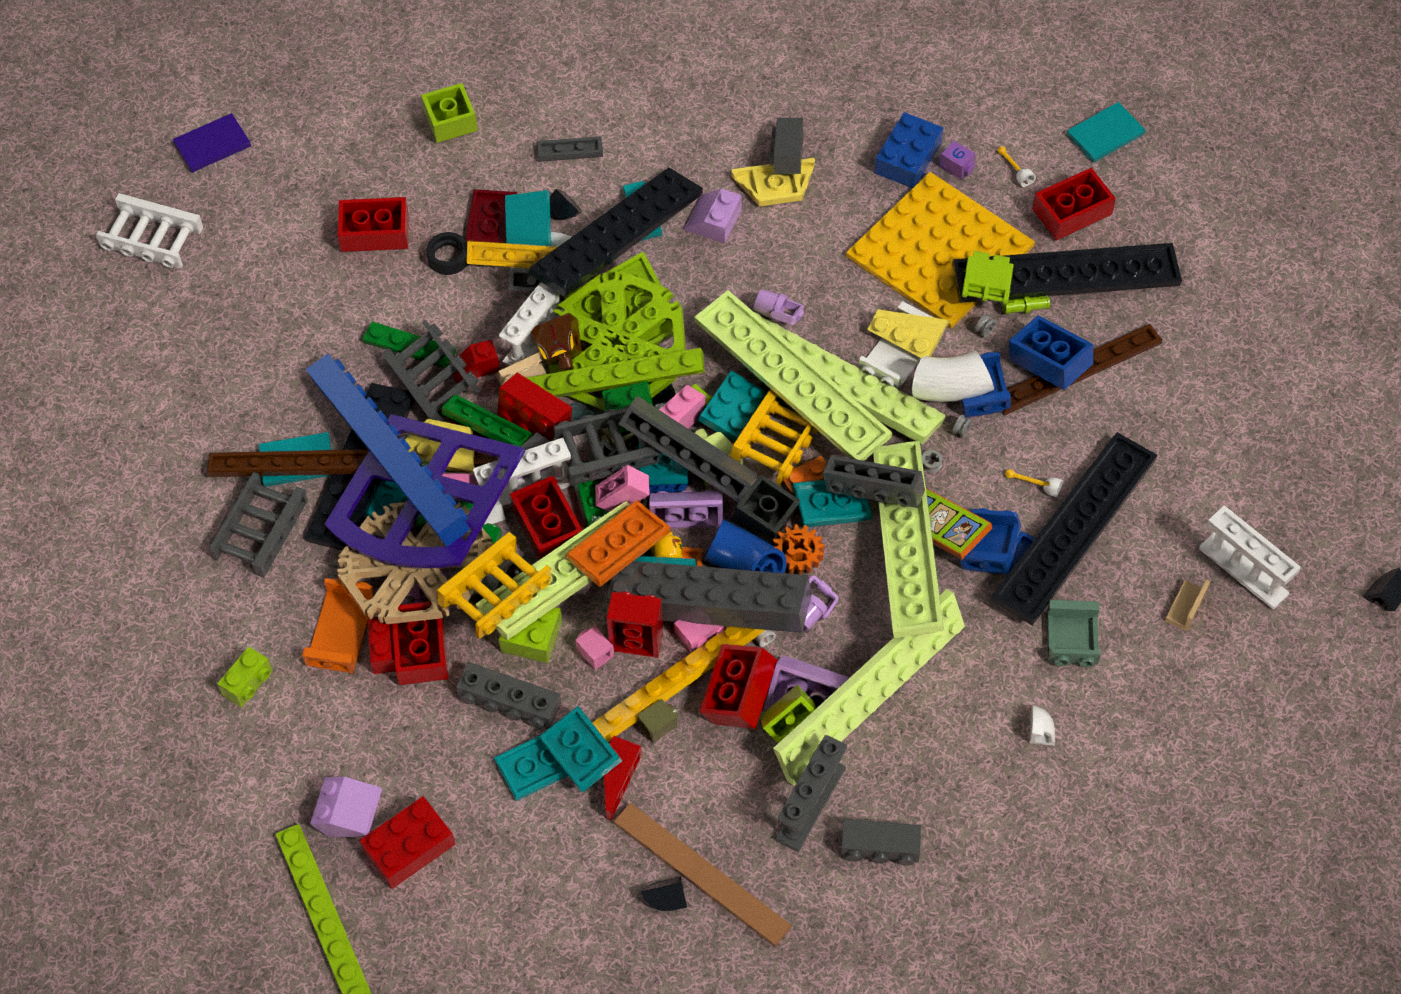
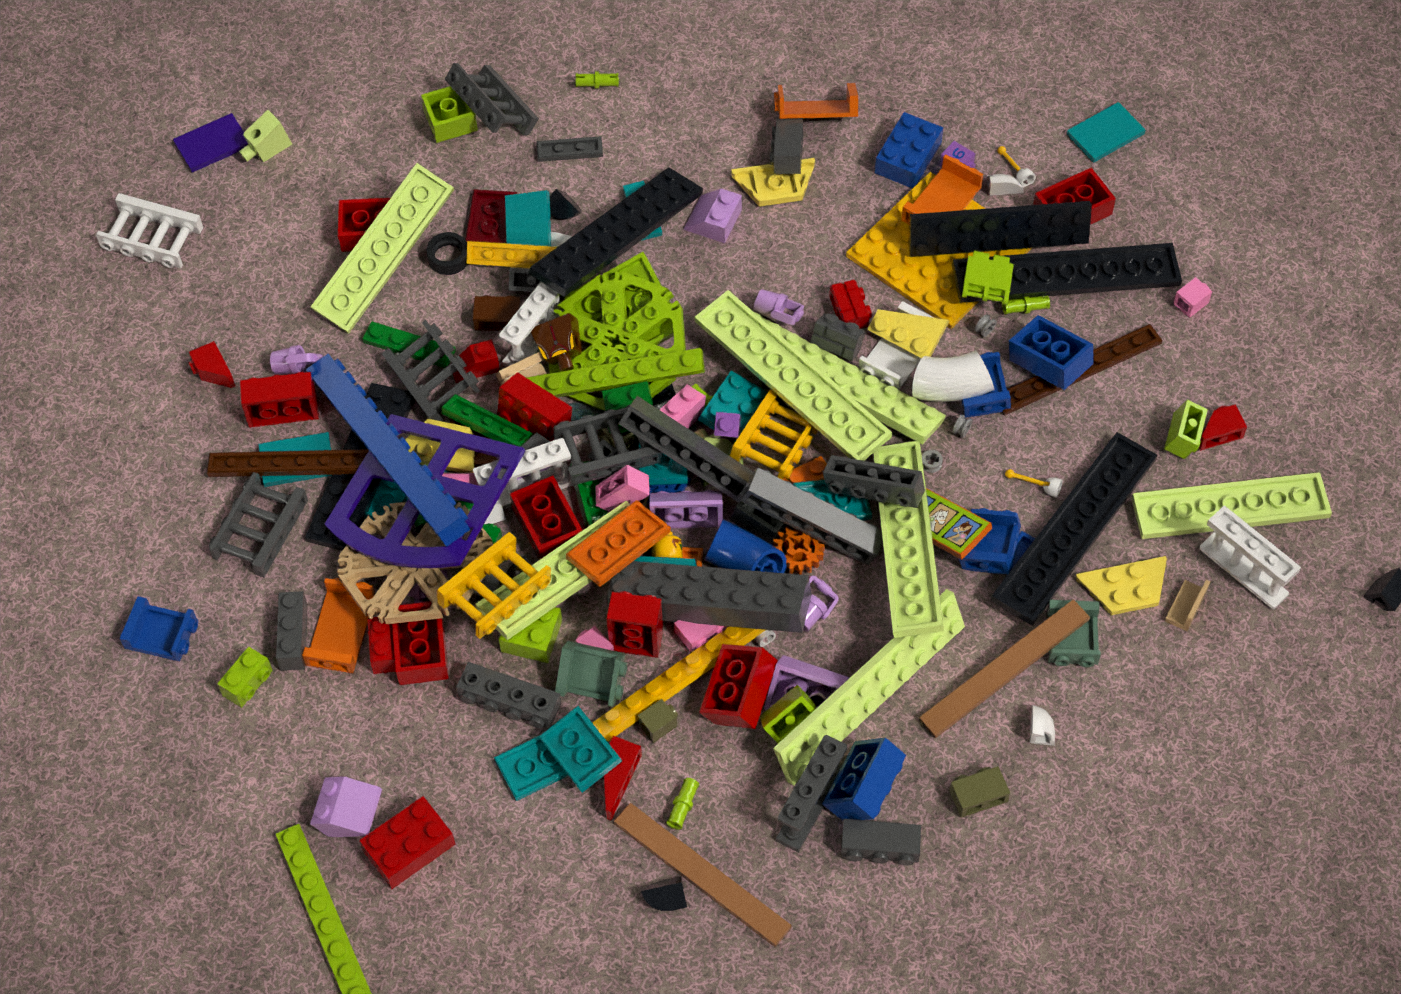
none -> blue panel [120,596,198,662]
none -> red slope [188,341,235,388]
none -> yellowish green torso [239,110,292,162]
none -> red brick [240,372,319,428]
none -> lavender piece [270,345,323,374]
none -> dark grey brick [276,591,307,671]
none -> yellowish green plate [311,163,454,334]
none -> dark grey fence [445,63,539,135]
none -> reddish brown piece [473,295,521,331]
none -> sand green panel [555,641,628,707]
none -> lime pin [575,71,619,89]
none -> lime pin [666,777,699,830]
none -> medium lavender brick [714,412,741,440]
none -> brick [740,468,883,565]
none -> orange panel [774,83,858,119]
none -> dark grey brick [810,314,866,361]
none -> blue brick [822,737,906,820]
none -> red brick [829,280,872,329]
none -> orange panel [901,154,983,225]
none -> black plate [909,201,1092,257]
none -> medium nougat tile [919,599,1090,738]
none -> olive brick [949,766,1010,818]
none -> white brick [986,174,1024,196]
none -> light yellow wing [1075,556,1167,615]
none -> yellowish green plate [1132,472,1332,539]
none -> lime brick [1164,399,1208,459]
none -> bright pink brick [1173,277,1212,318]
none -> red slope [1199,404,1247,451]

